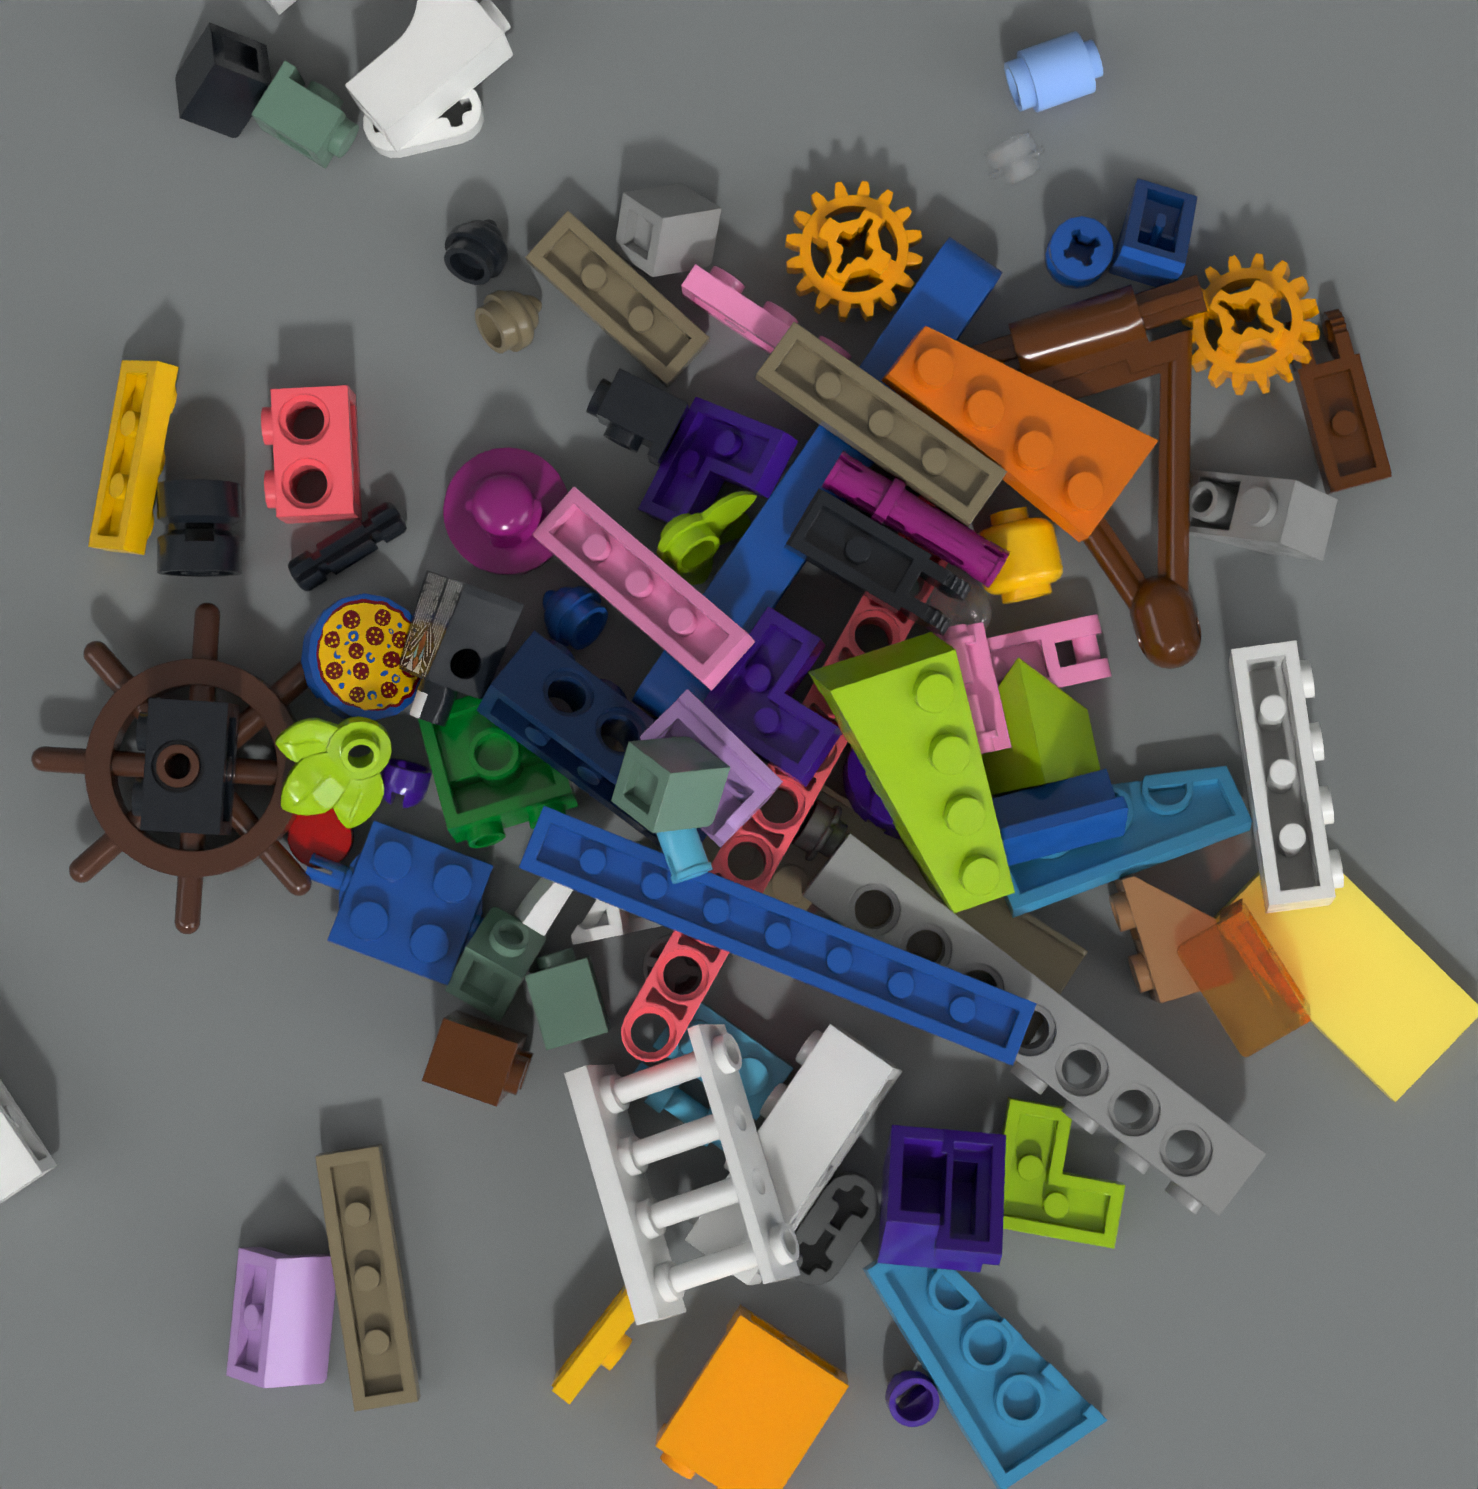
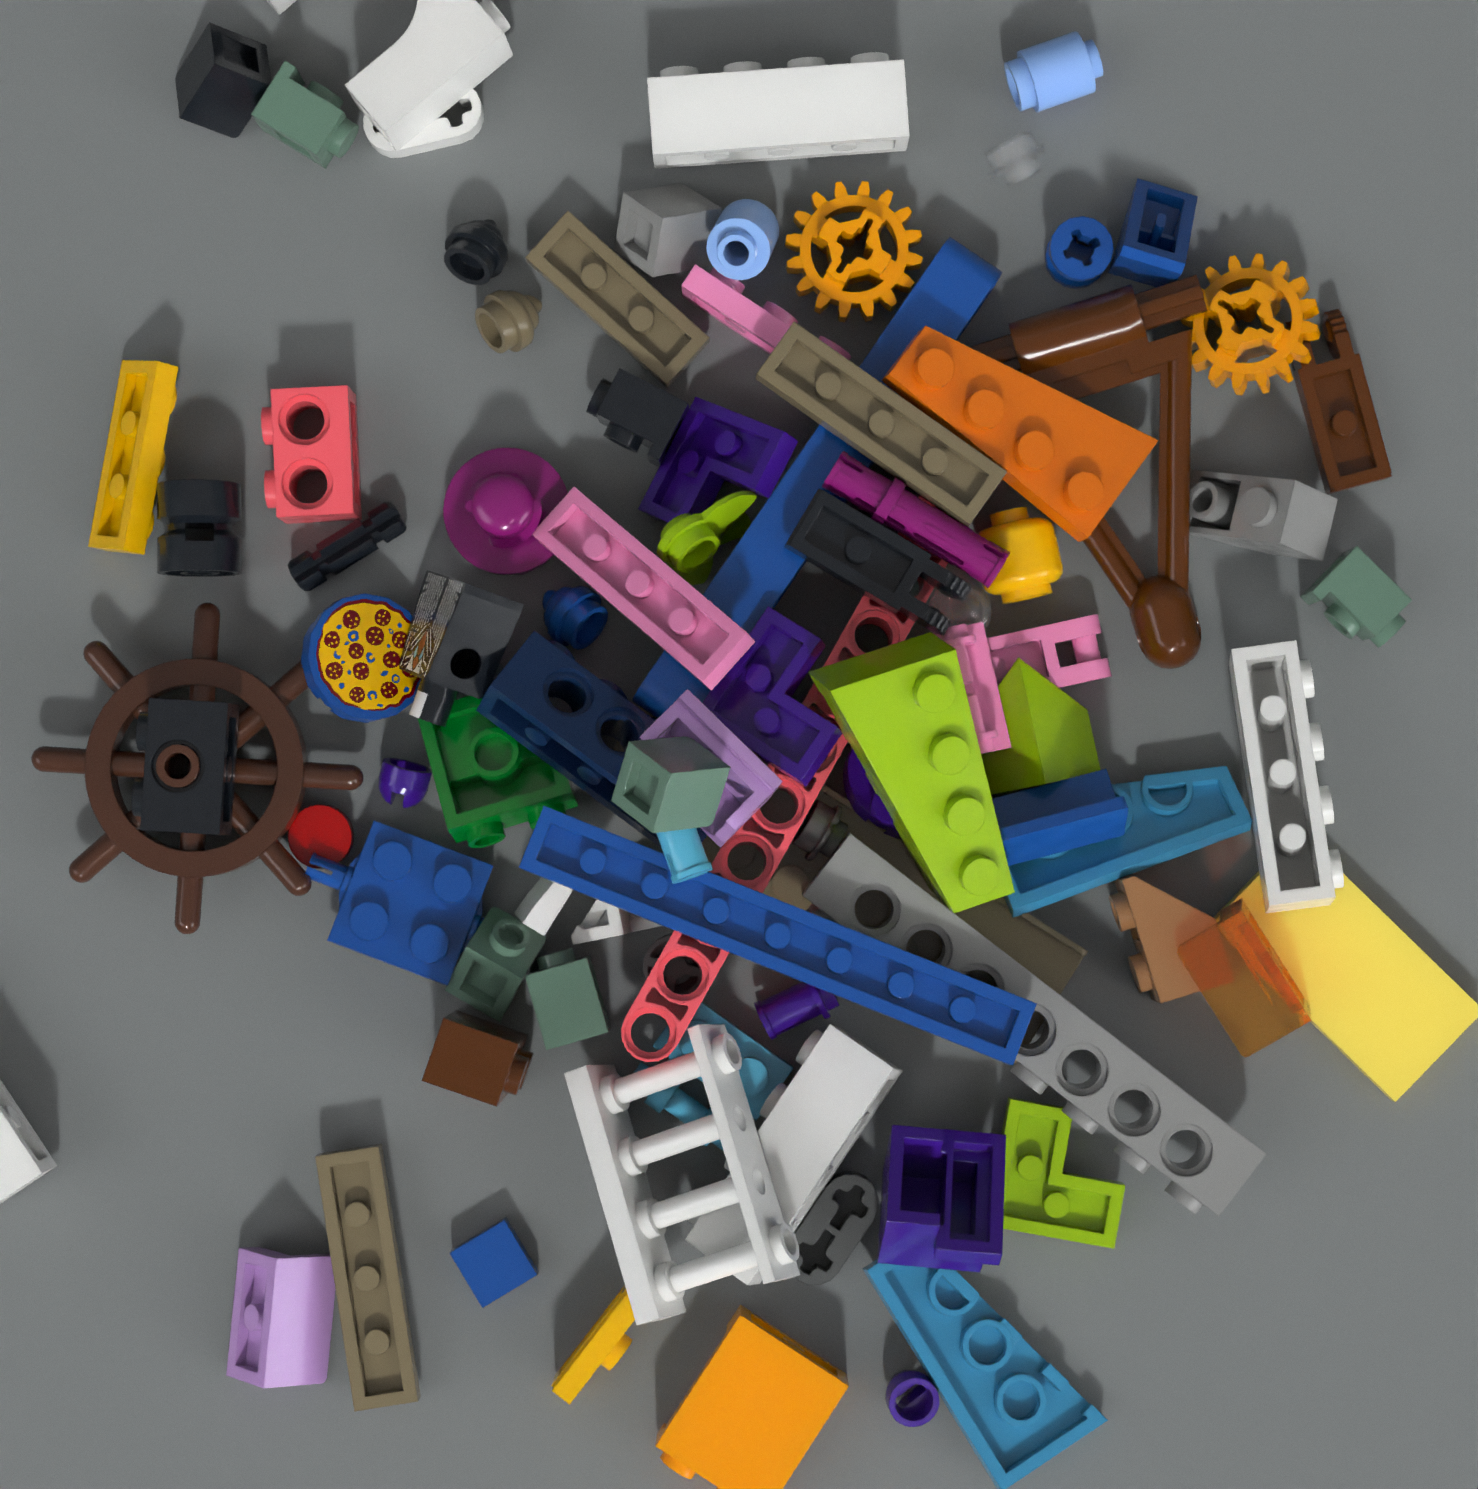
lime plate [275,716,392,829] -> none
none -> blue tile [450,1217,539,1308]
none -> white brick [647,52,910,169]
none -> light blue brick [706,199,779,280]
none -> dark purple pin [754,982,840,1040]
none -> sand green brick [1300,546,1412,648]

